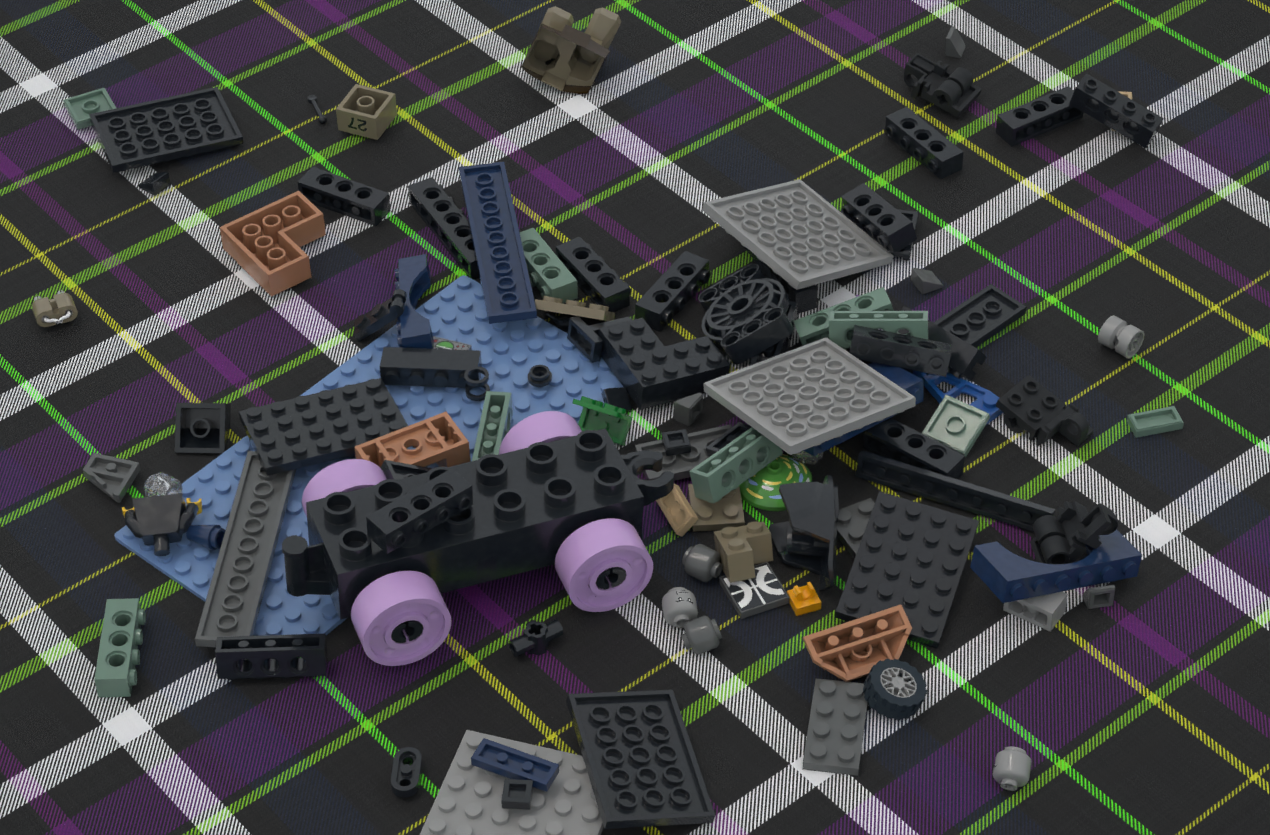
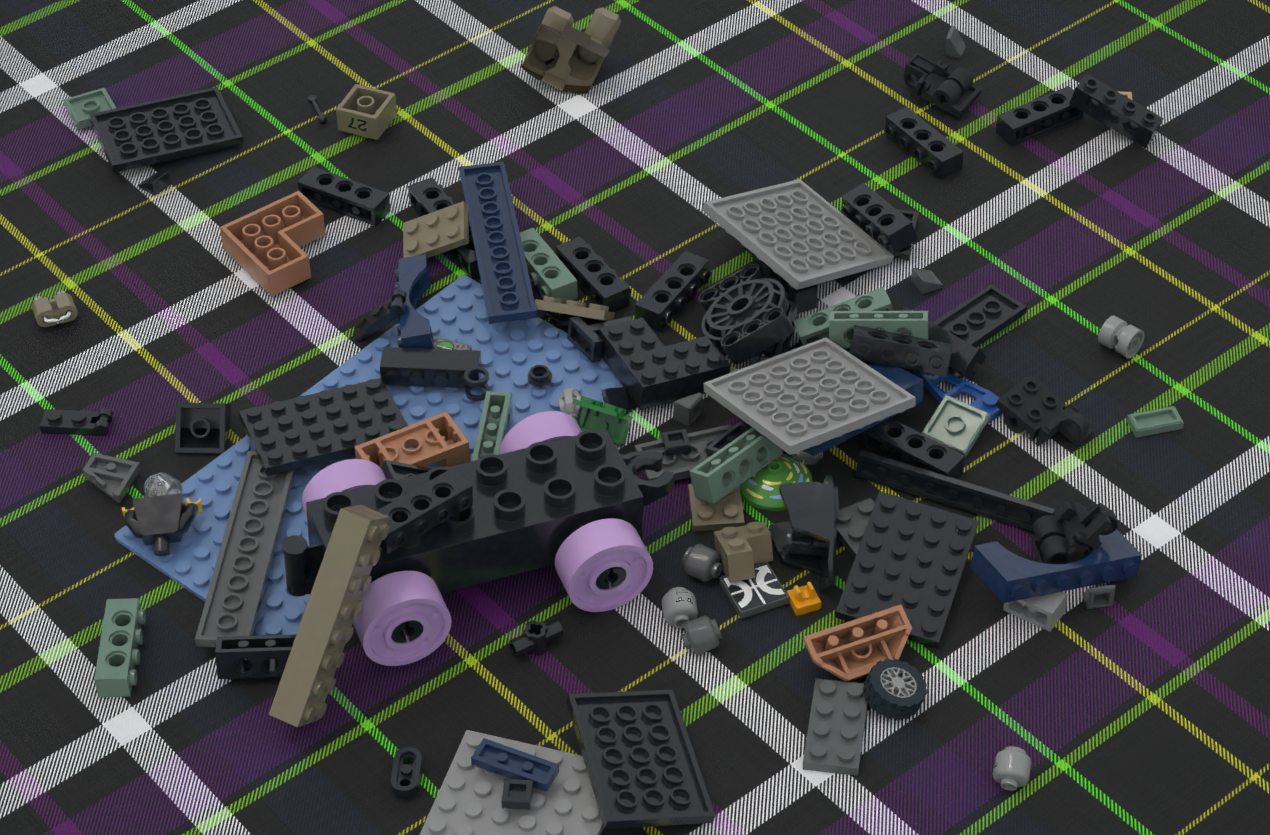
dark blue cone [186,525,225,550] -> none
tan plate [656,484,698,537] -> none
none -> black plate [40,408,113,436]
none -> dark tan brick [269,505,390,727]
none -> dark tan plate [403,201,469,258]
none -> light grey piece [559,388,583,423]

